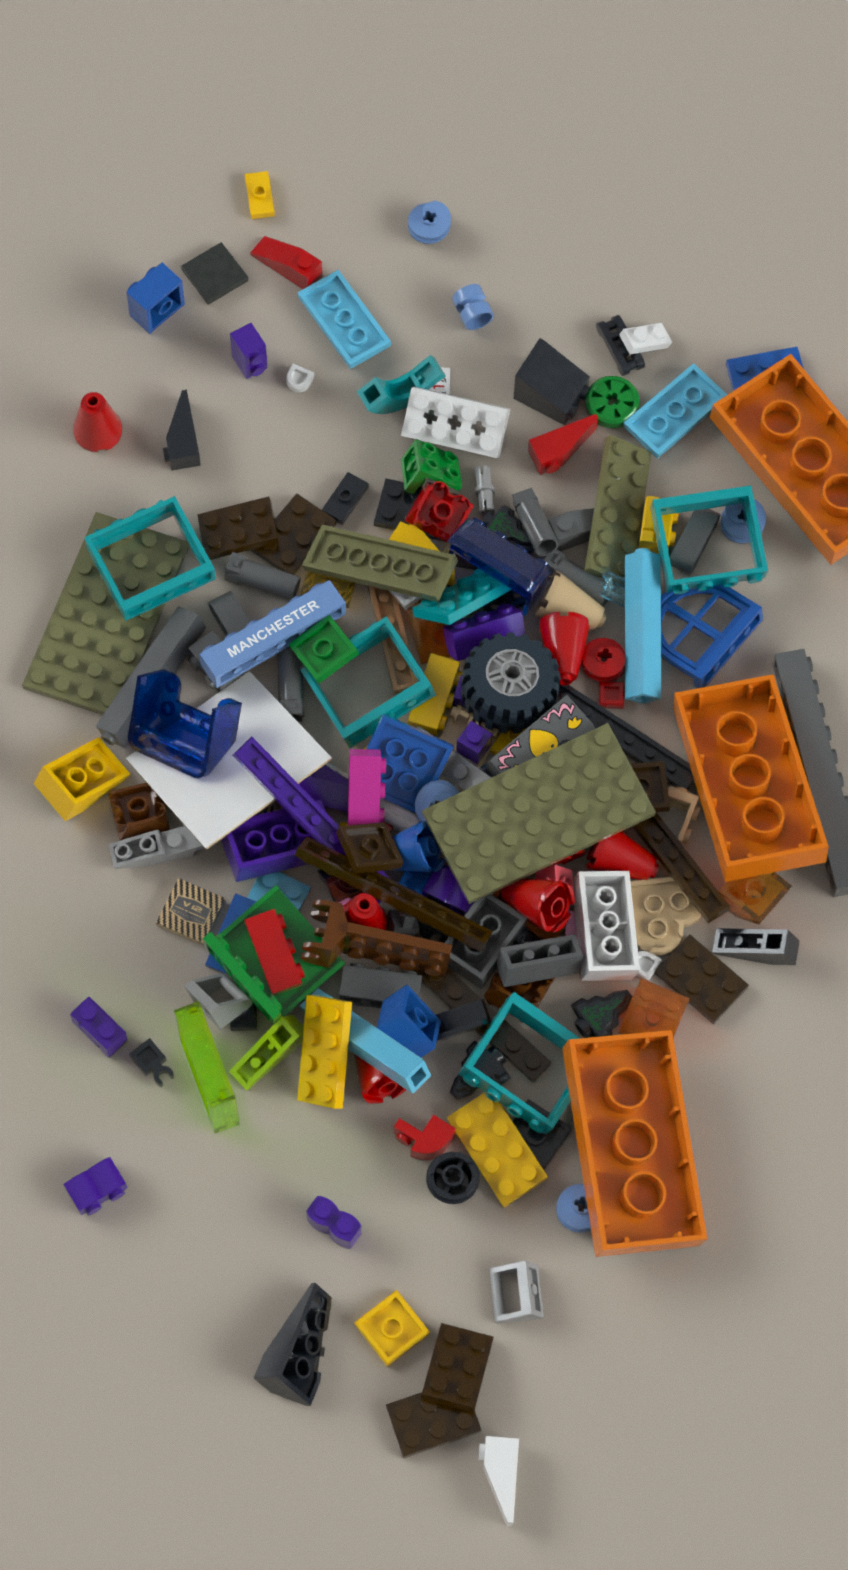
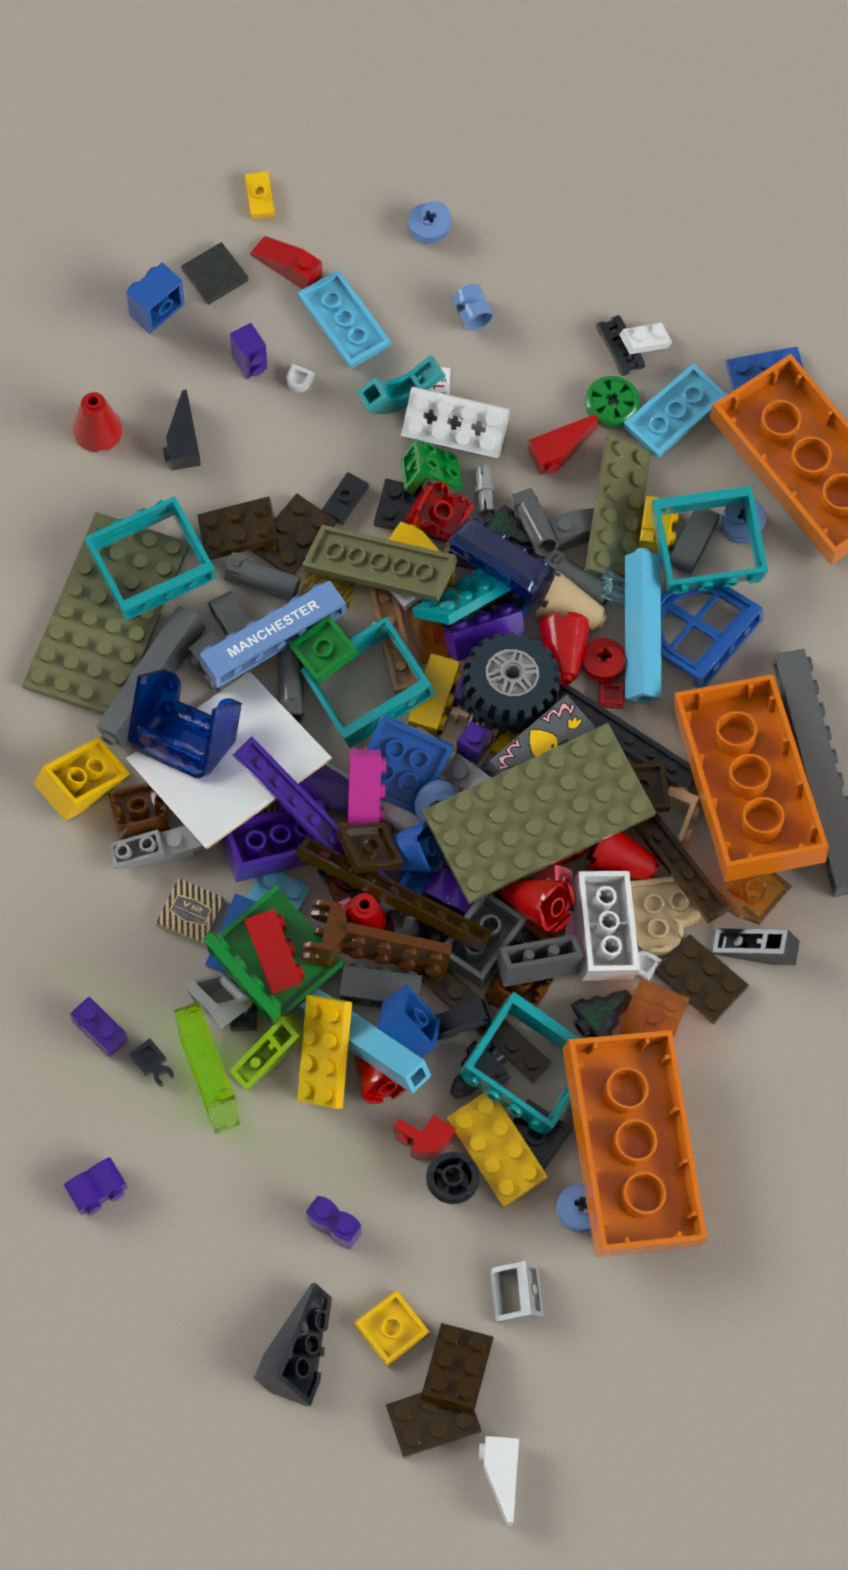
black slope [513,338,591,425] -> none

